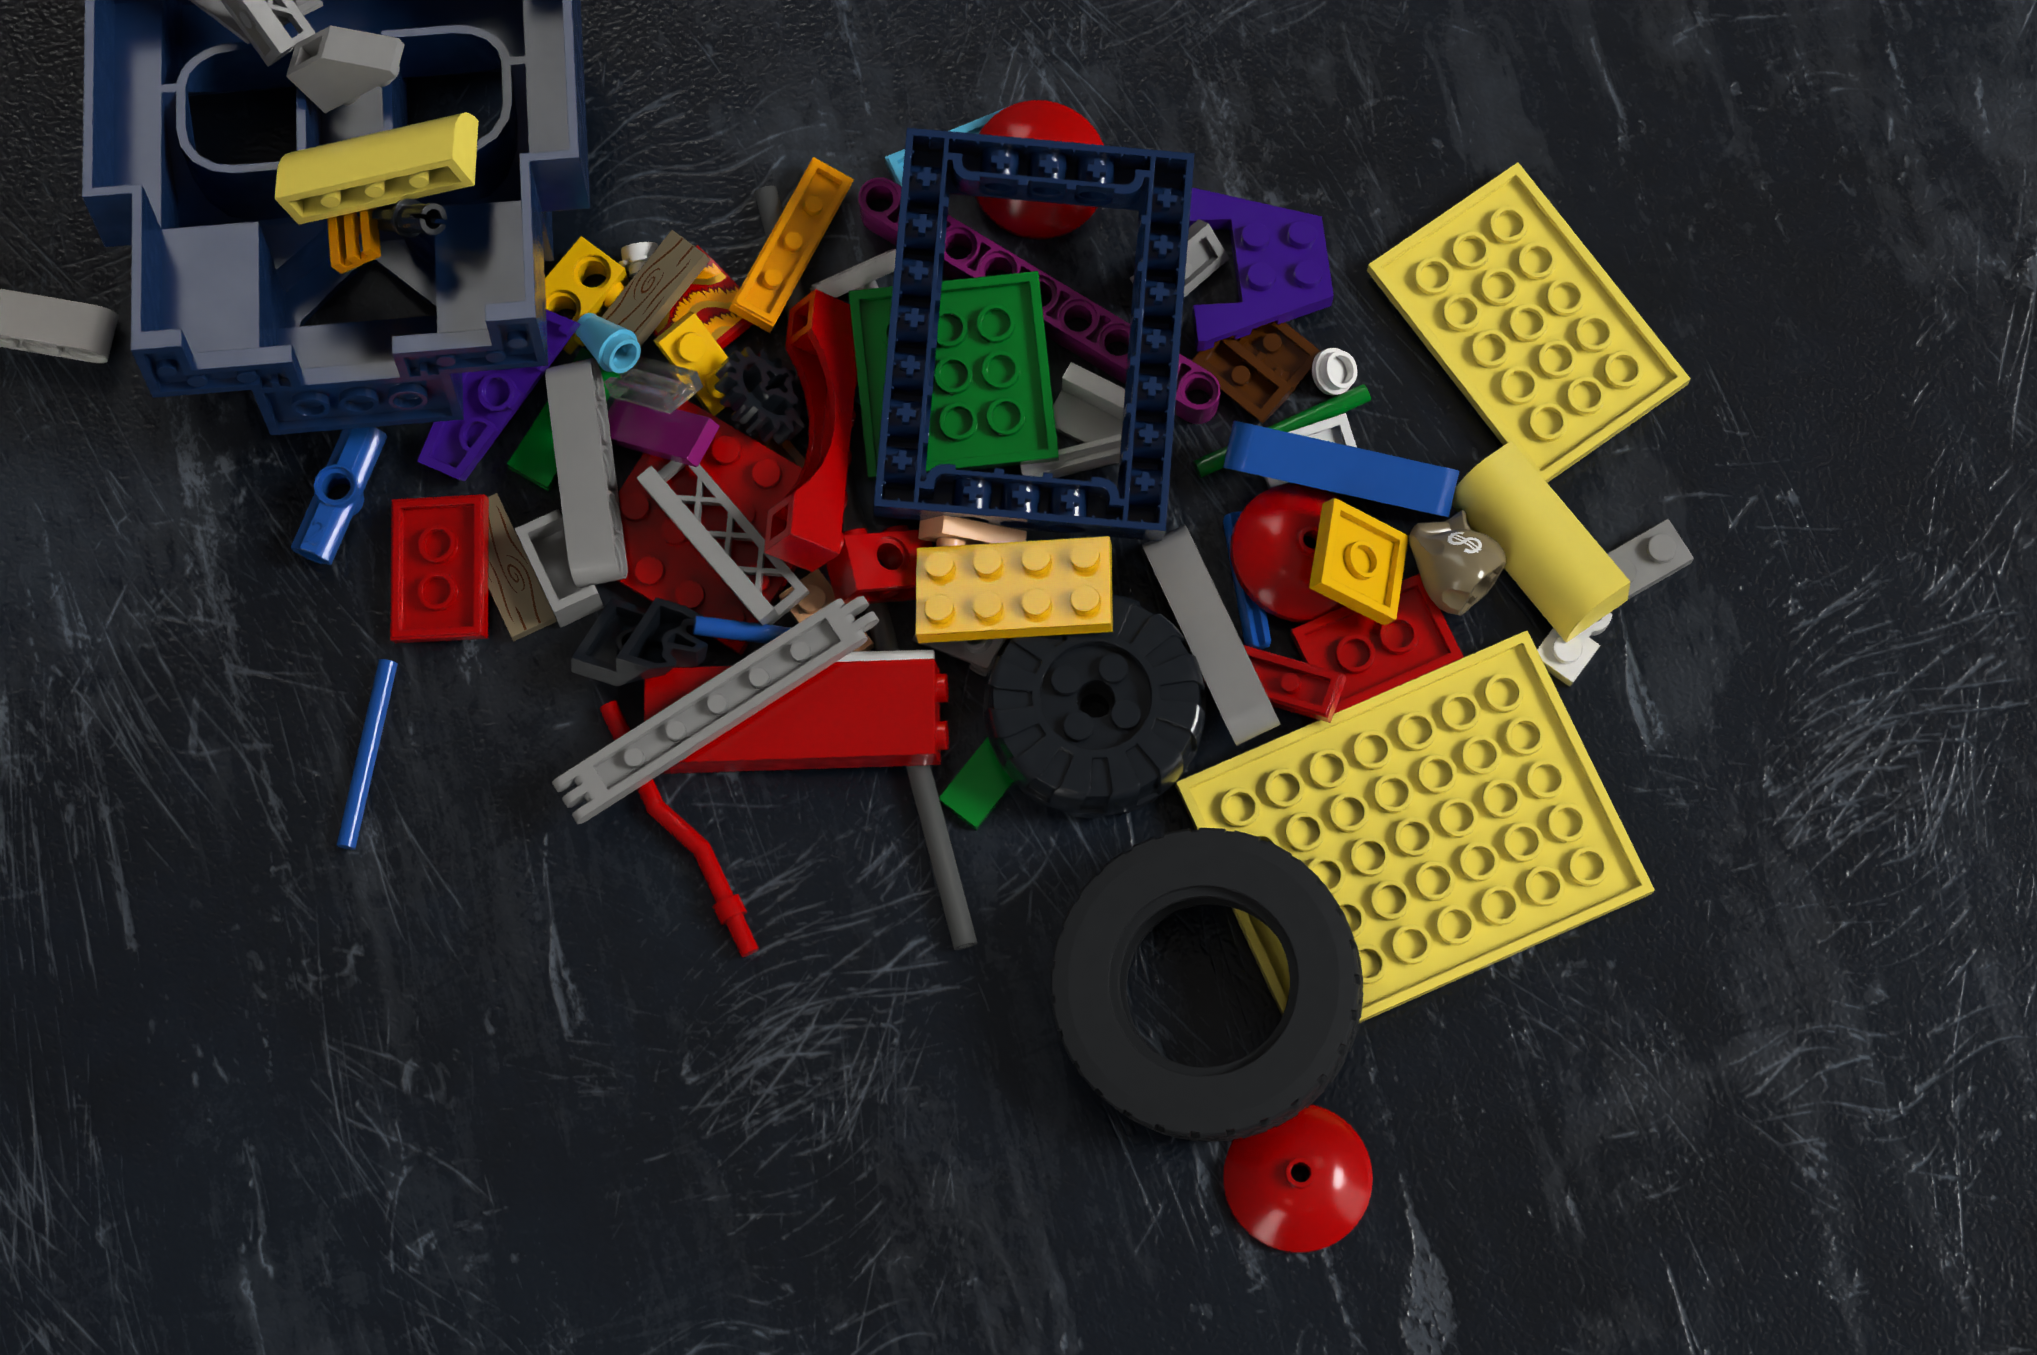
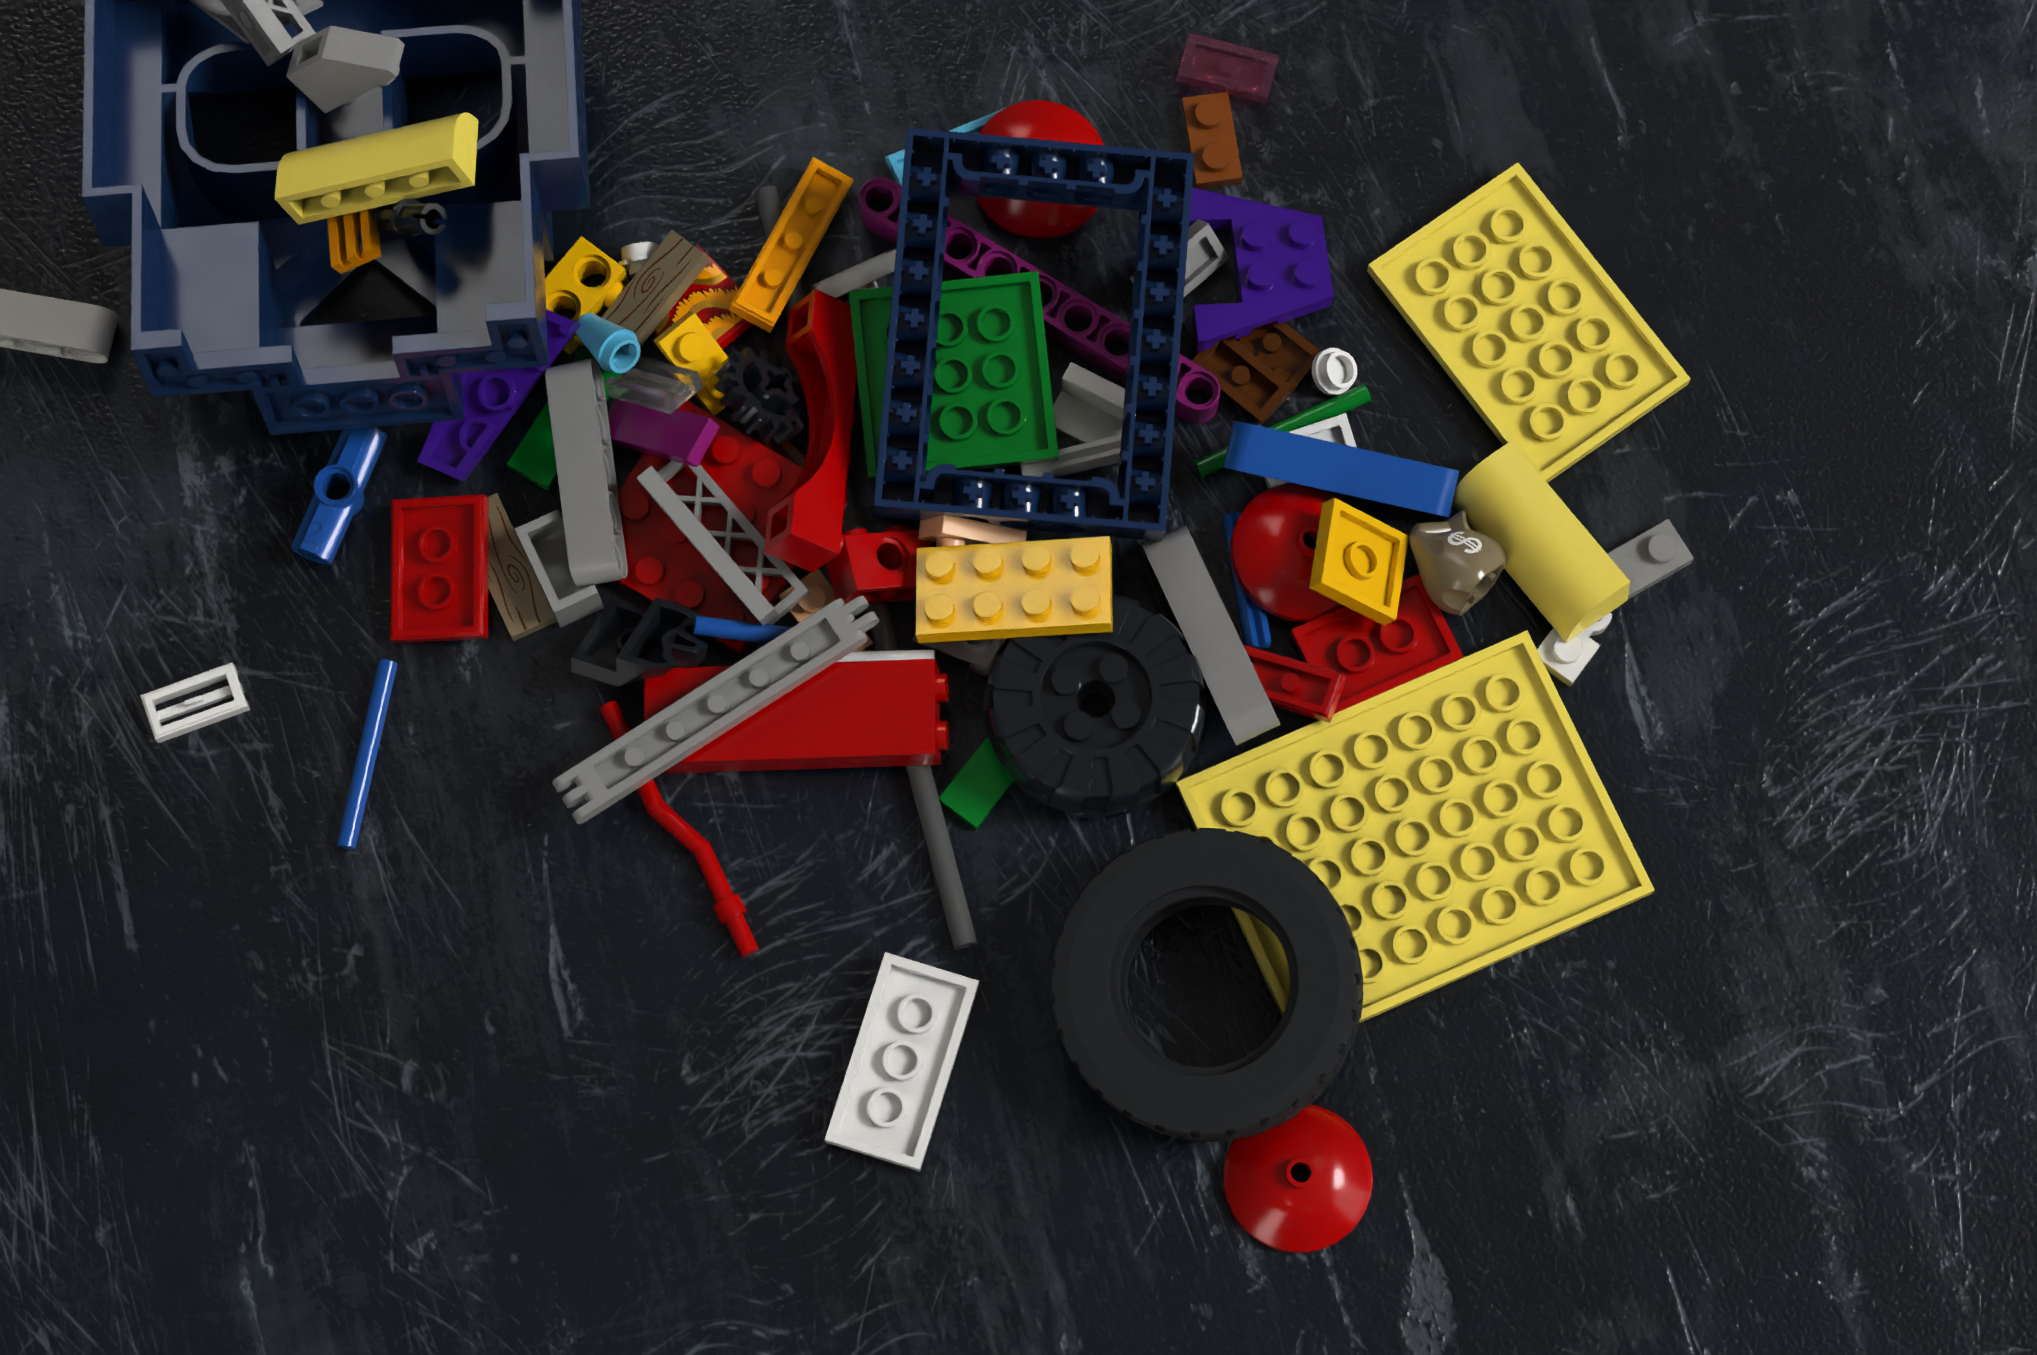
none -> white tile [140,663,250,743]
none -> white plate [825,952,979,1172]
none -> clear pink plate [1177,33,1279,104]
none -> dark orange plate [1181,92,1243,190]

